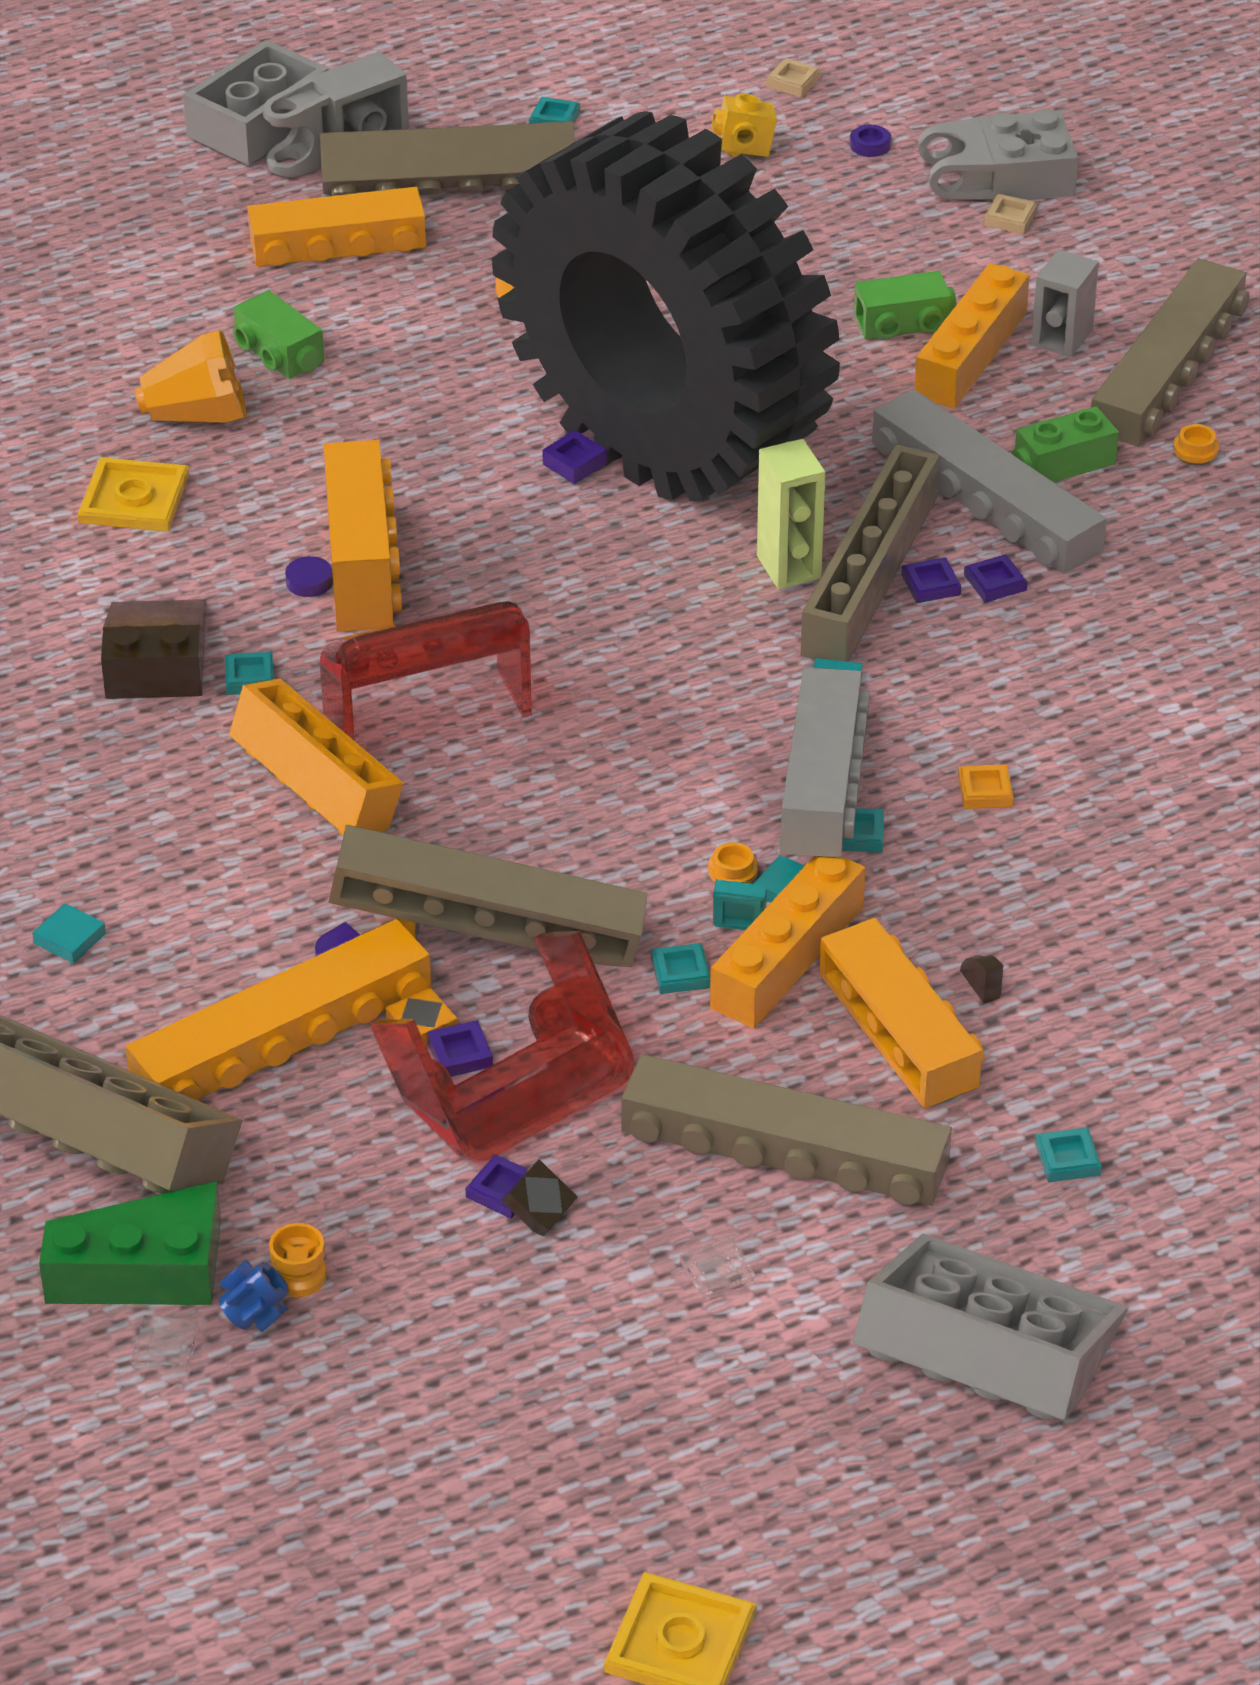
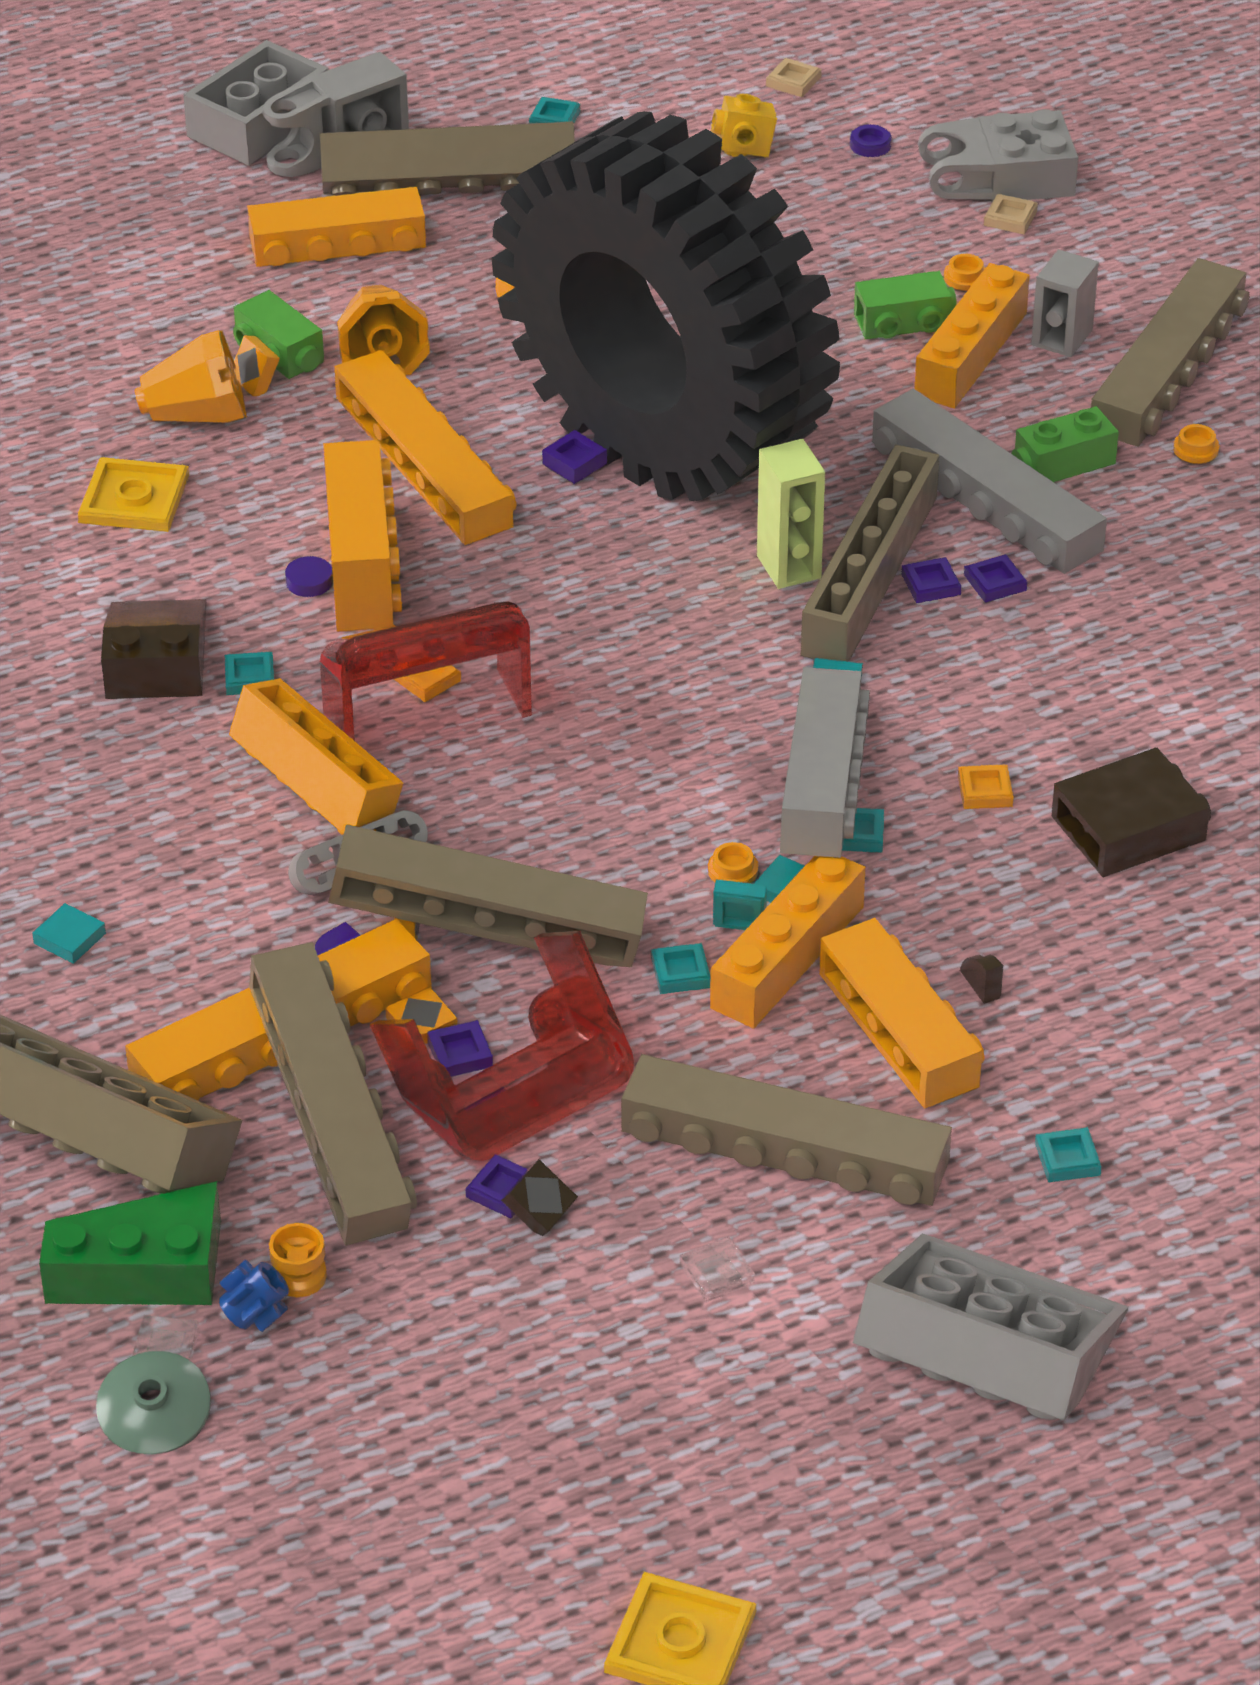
none -> sand green dish [96,1351,211,1454]
none -> light orange tile [234,335,280,397]
none -> dark tan brick [249,942,417,1246]
none -> light grey beam [288,810,428,895]
none -> light orange brick [334,350,517,545]
none -> light orange cone [337,285,430,375]
none -> light orange tile [393,649,461,702]
none -> light orange plate [944,254,985,291]
none -> dark brown brick [1051,747,1211,878]

